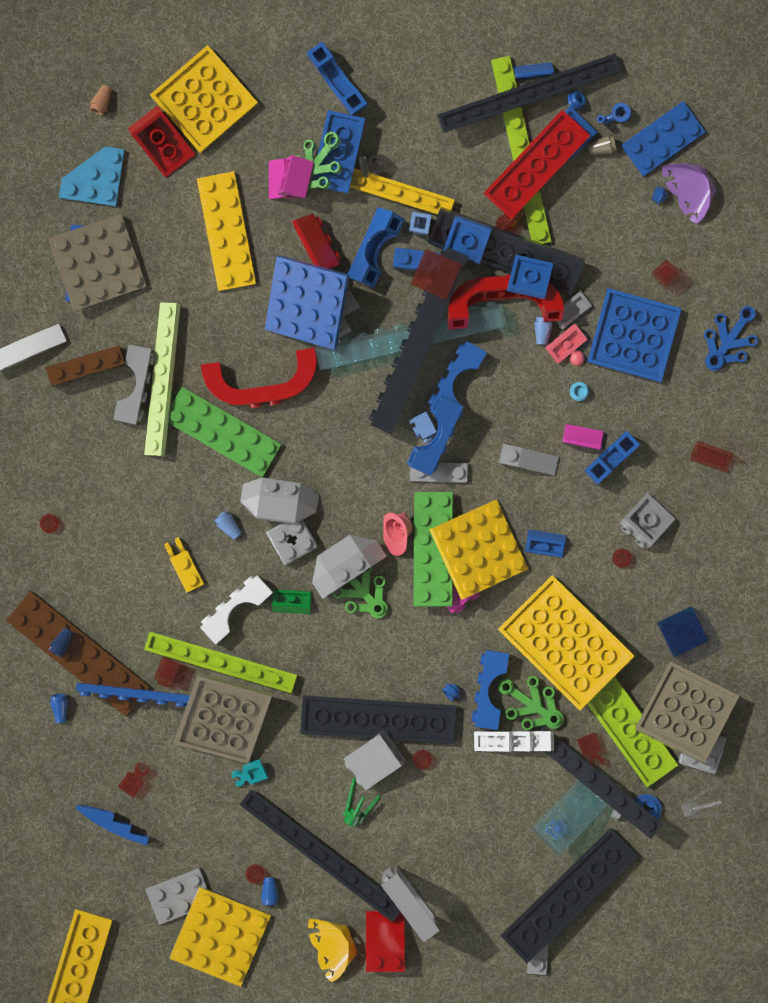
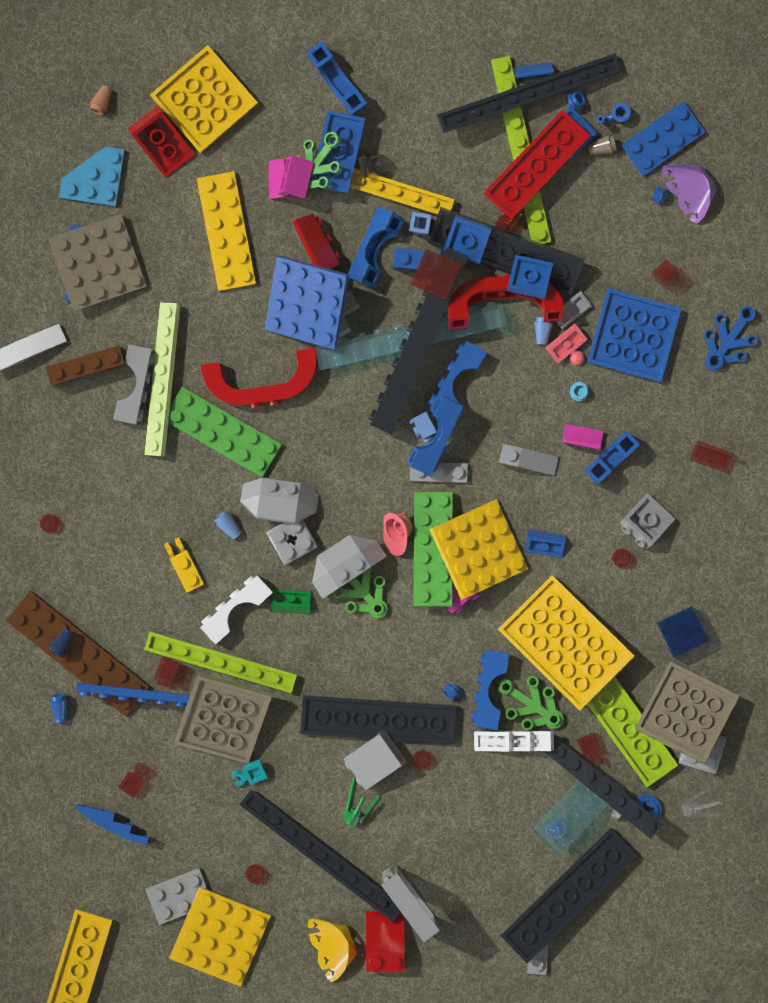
blue cone [260,878,279,905] -> none

